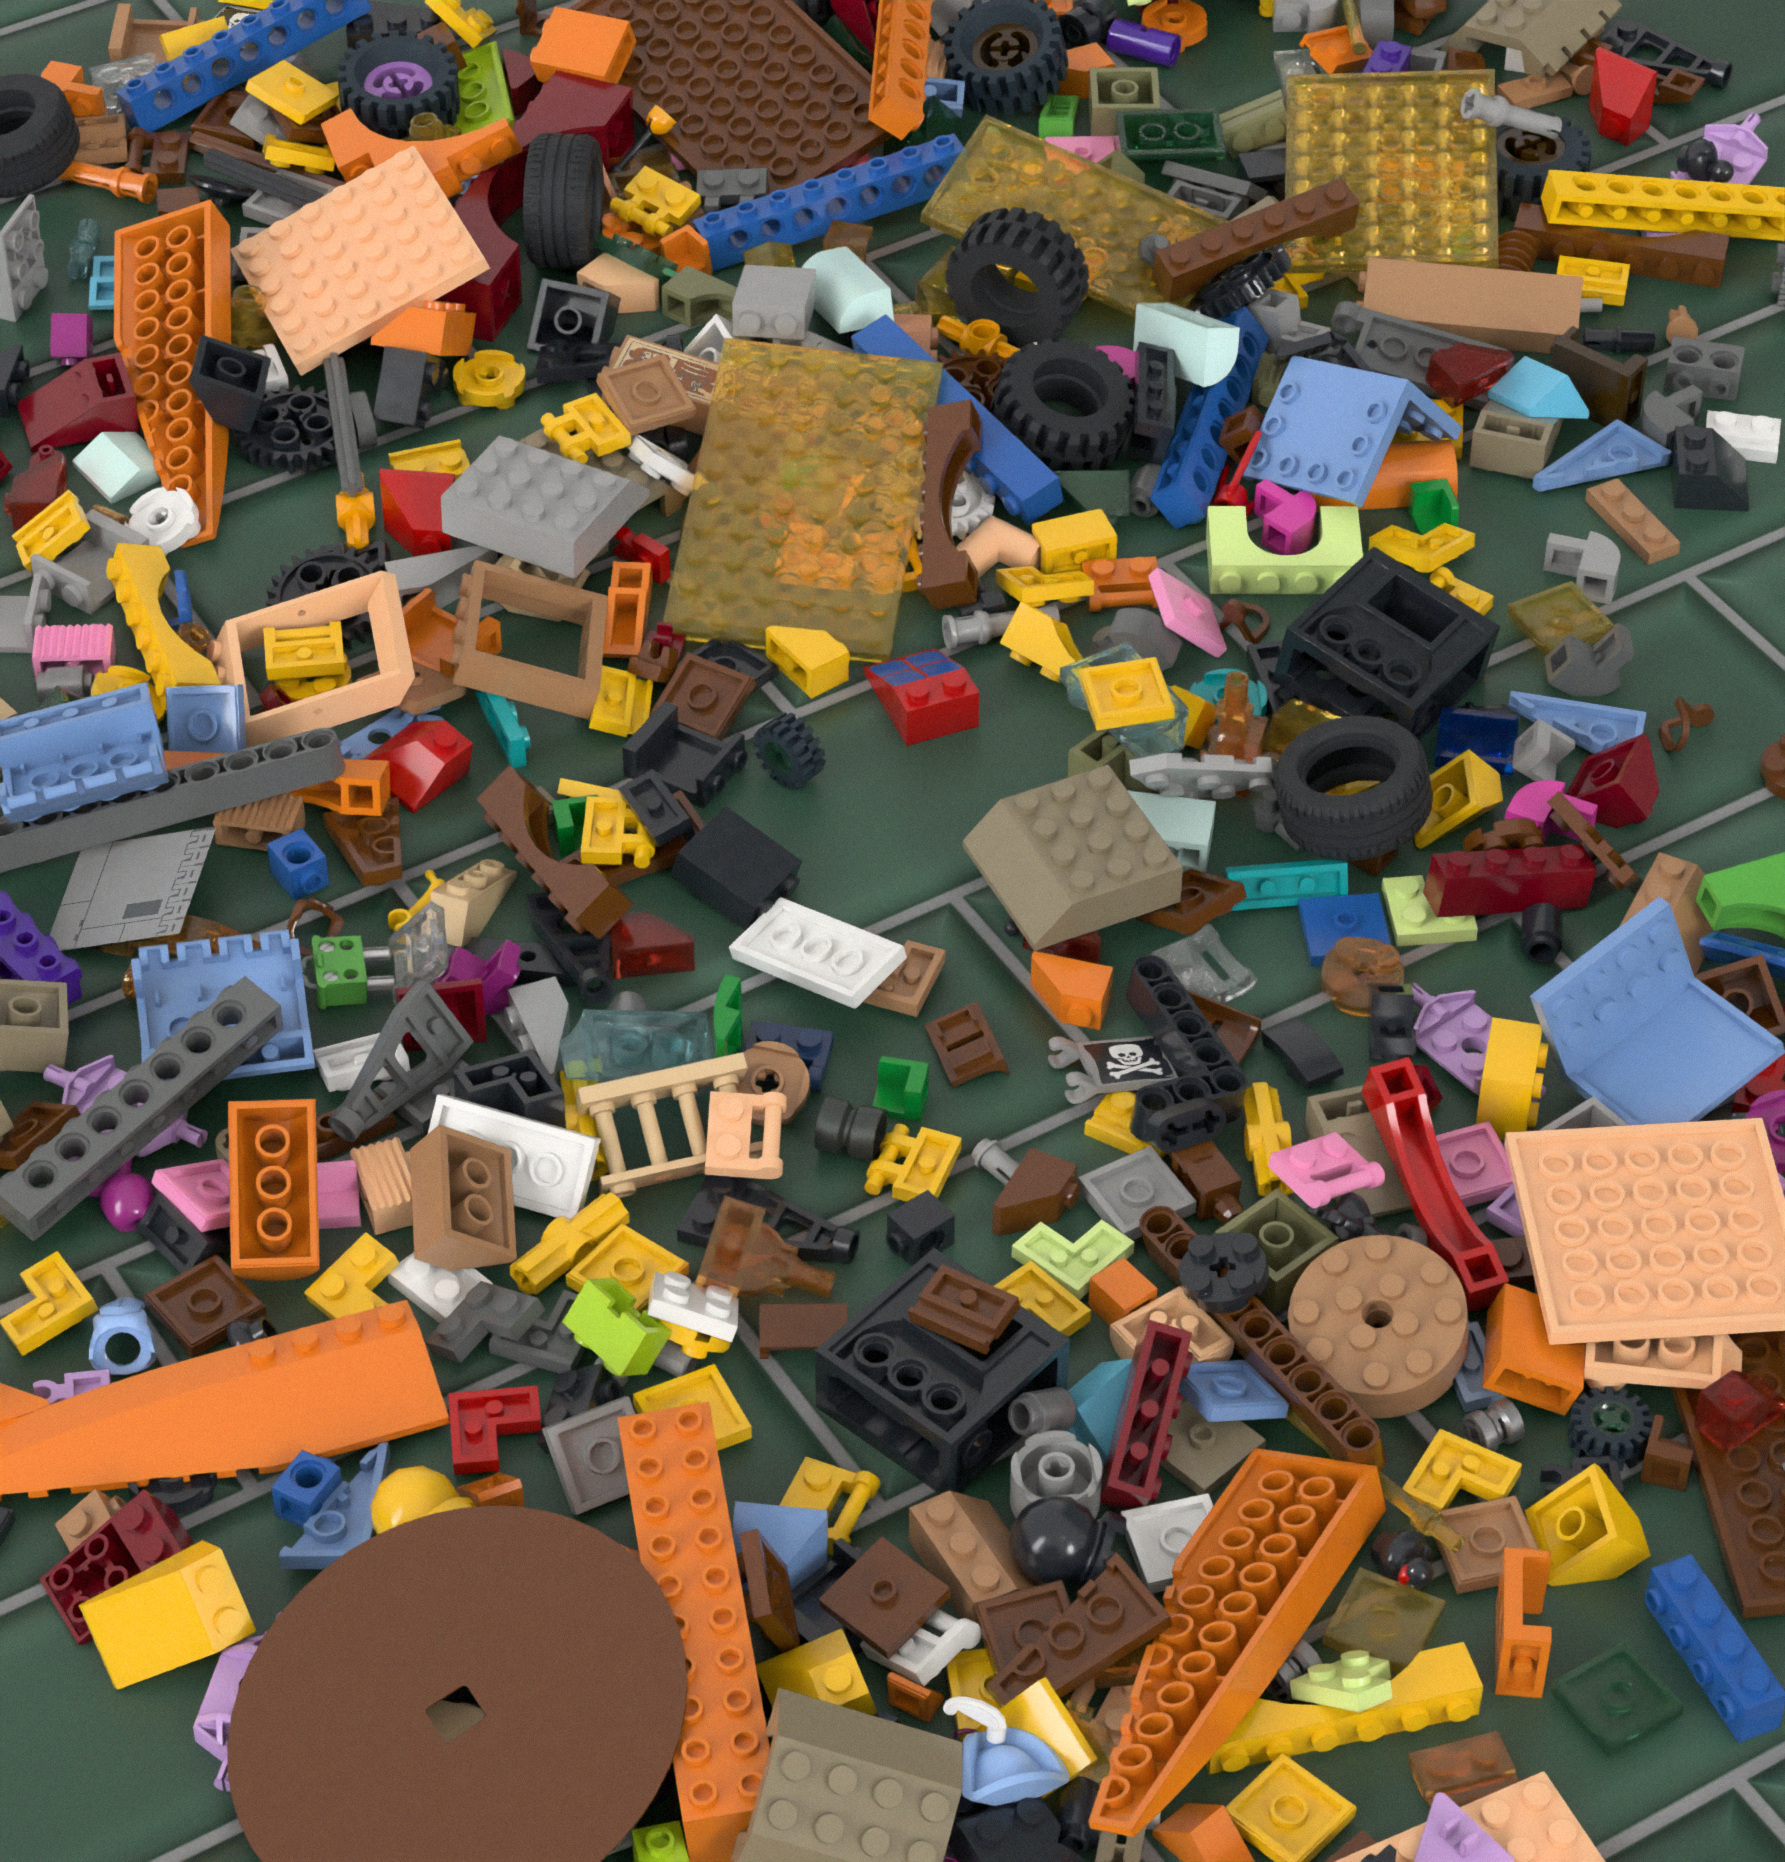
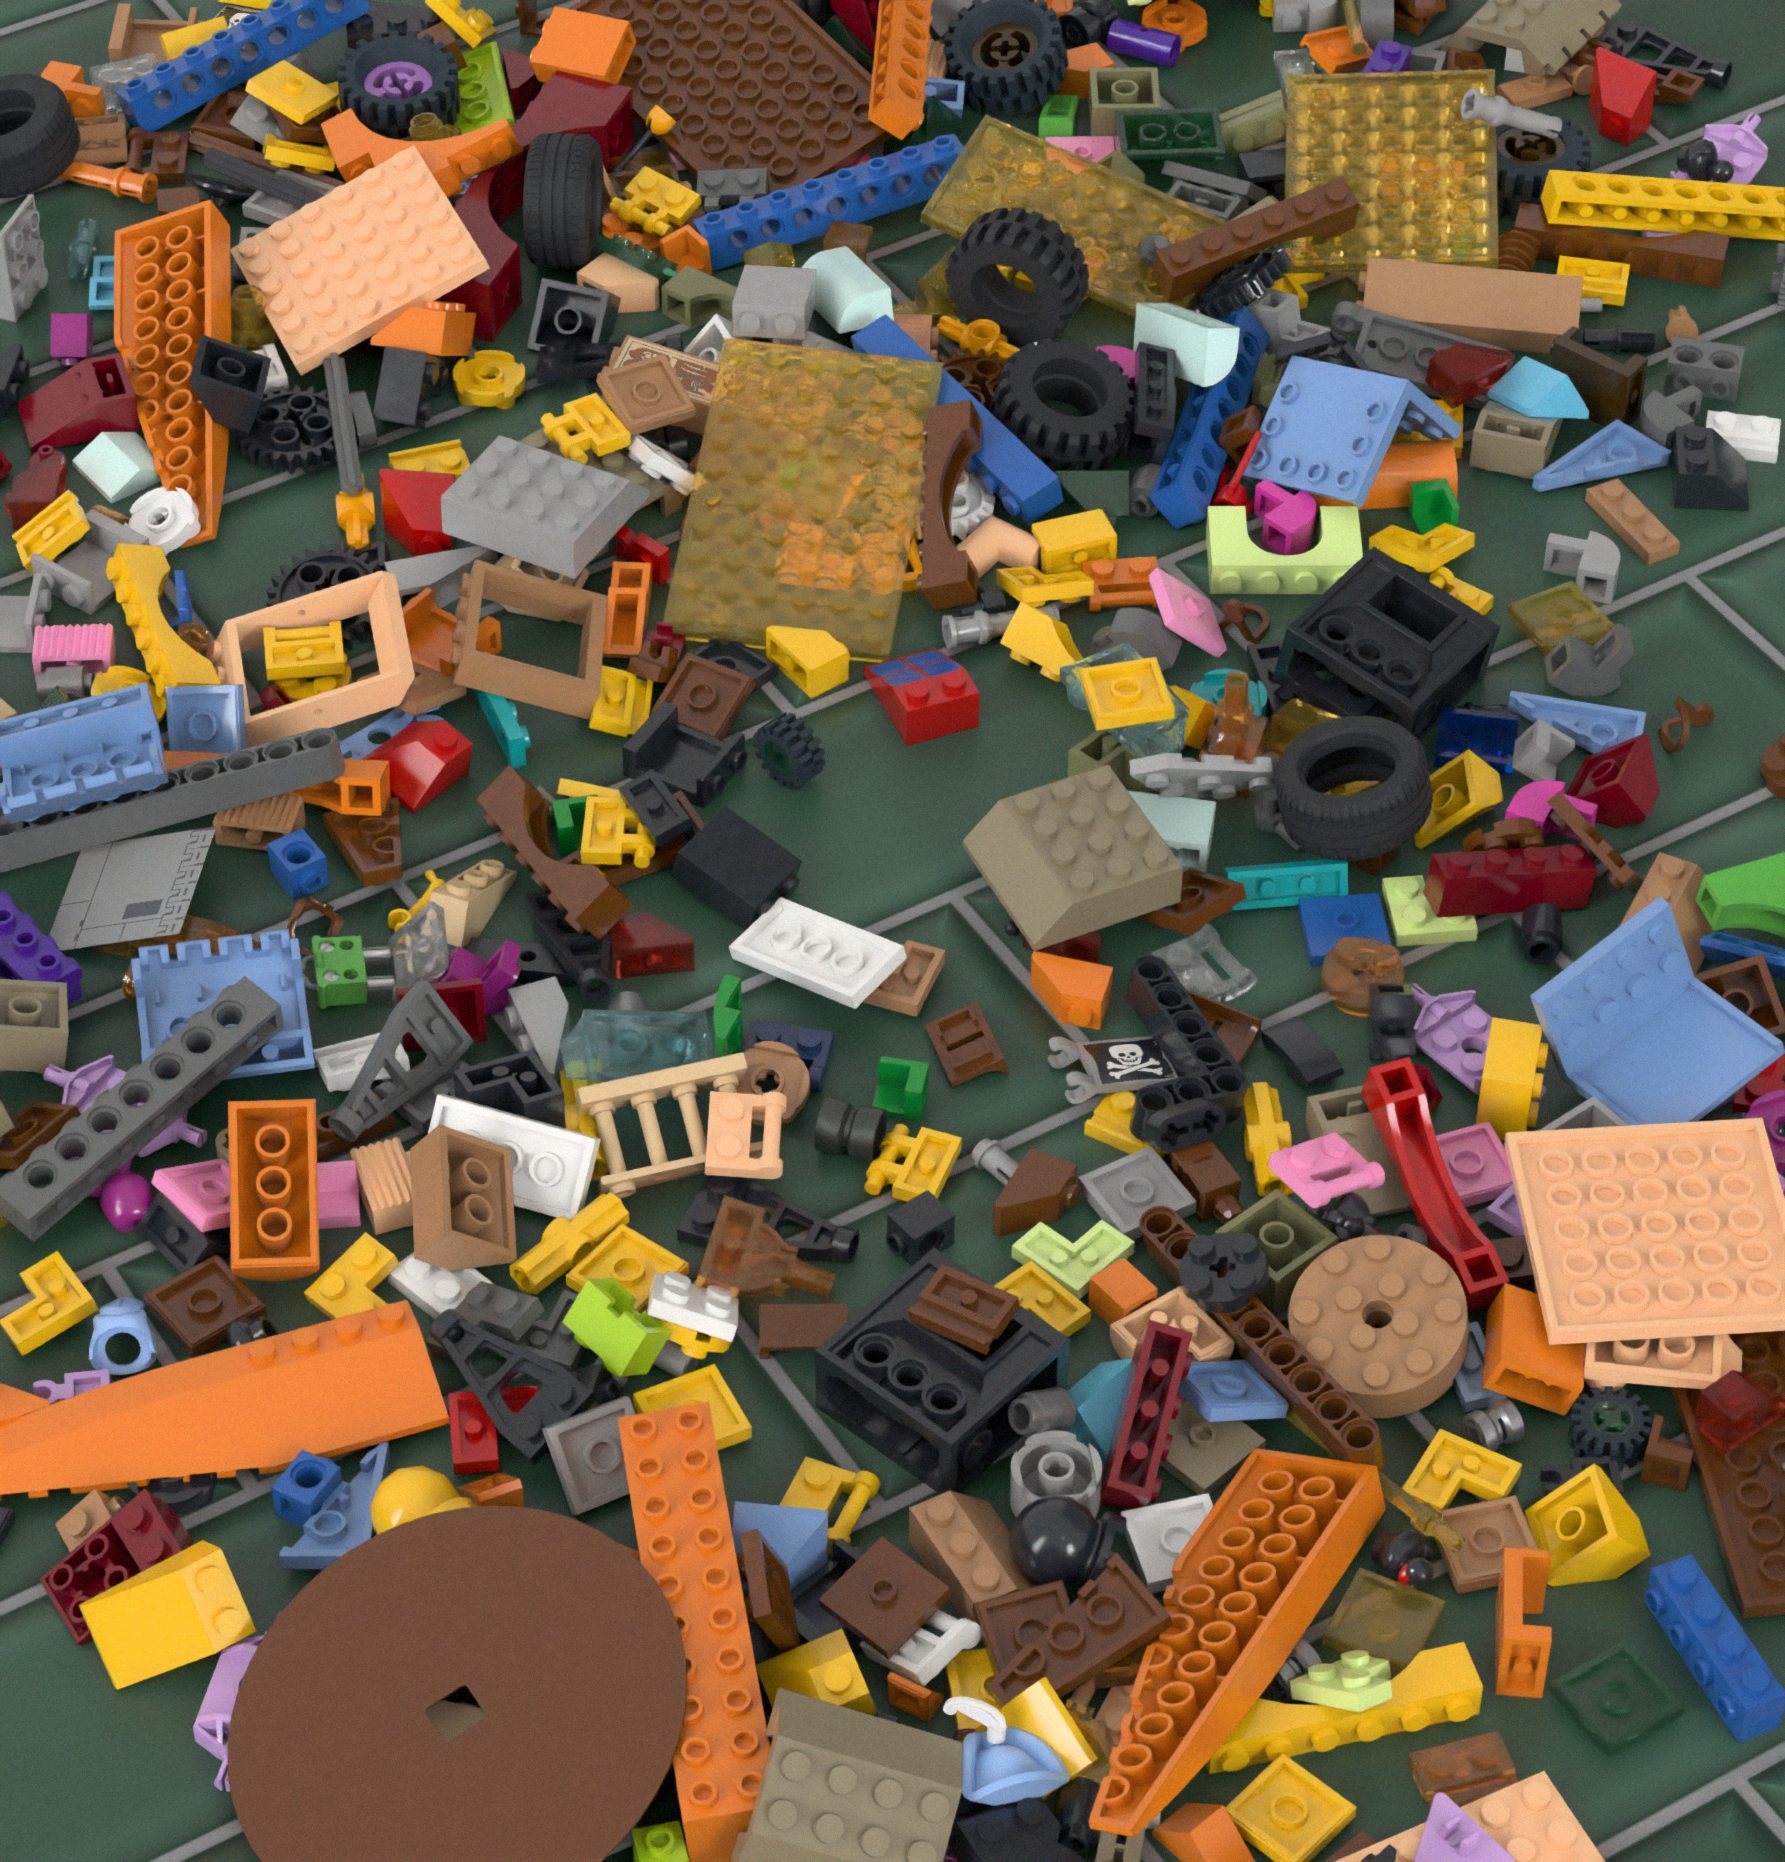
none -> black plate [430,1309,597,1465]

